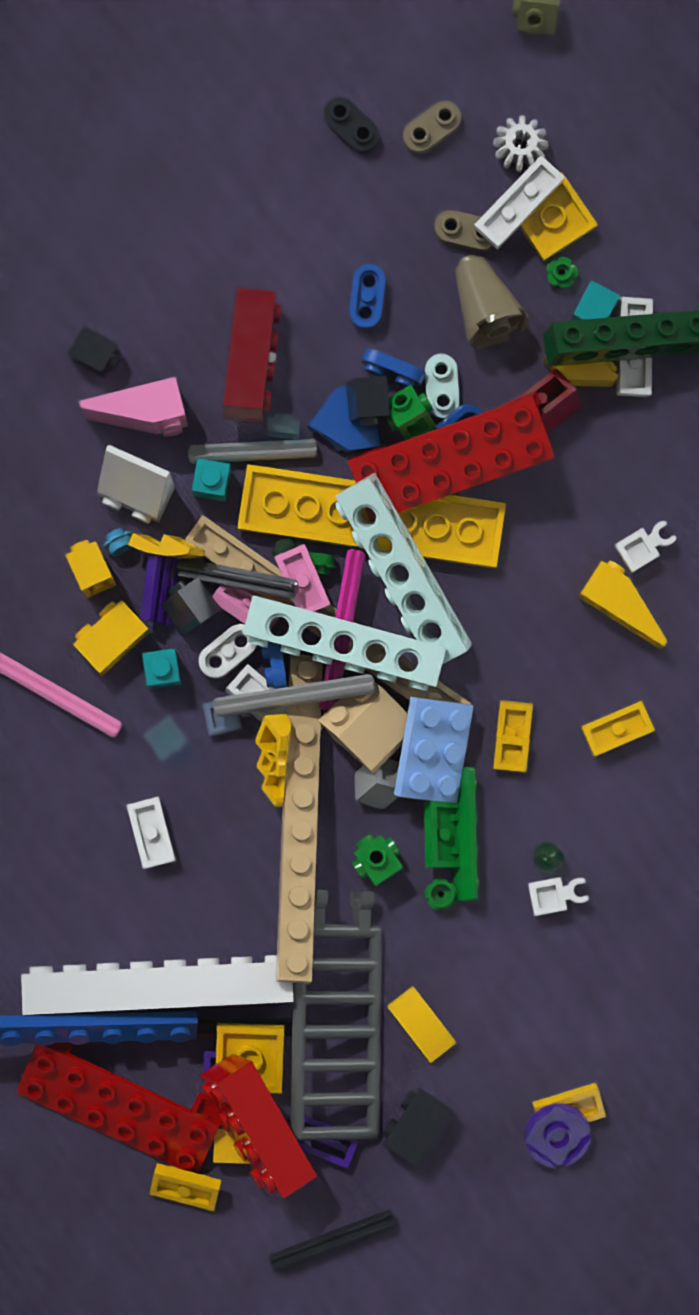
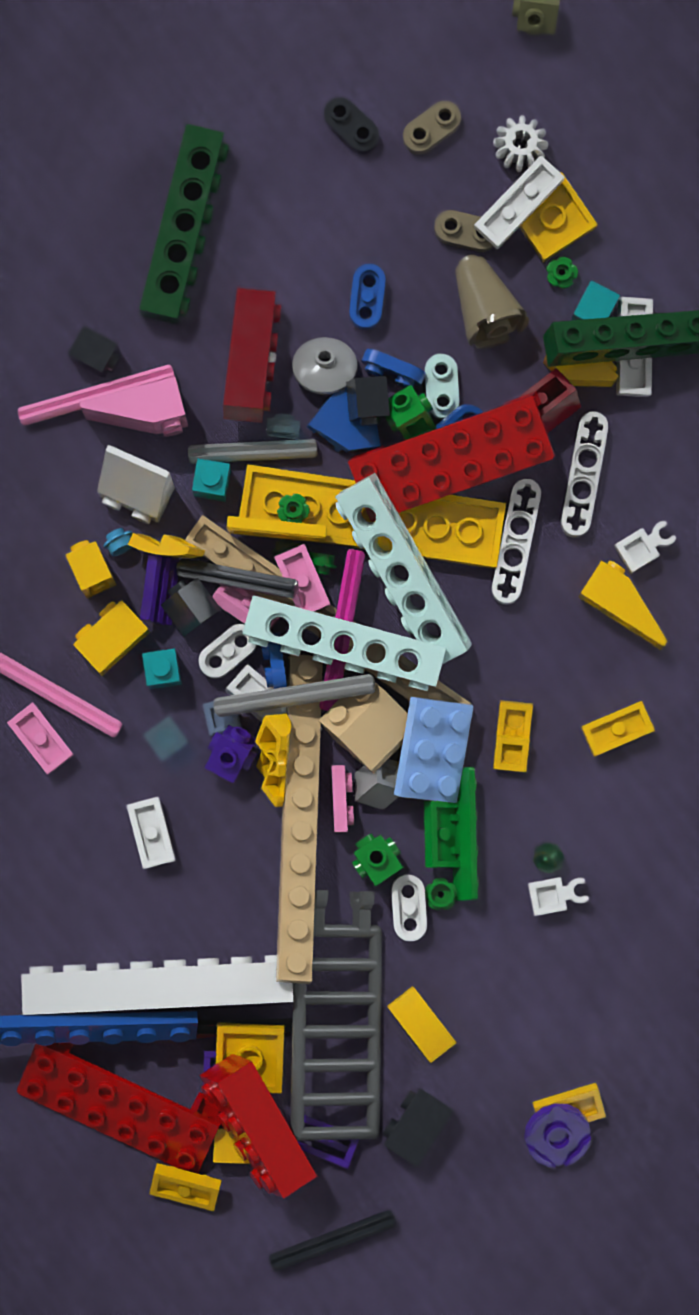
none -> bright pink plate [7,702,74,775]
none -> bright pink axle [18,365,175,426]
none -> dark green brick [139,123,229,325]
none -> dark purple brick [204,725,257,783]
none -> yellow tile [227,516,327,543]
none -> green plate [277,494,310,523]
none -> light grey dish [292,337,357,394]
none -> bright pink plate [332,765,354,833]
none -> white plate [391,875,427,941]
none -> white beam [491,479,541,605]
none -> white beam [561,412,608,538]

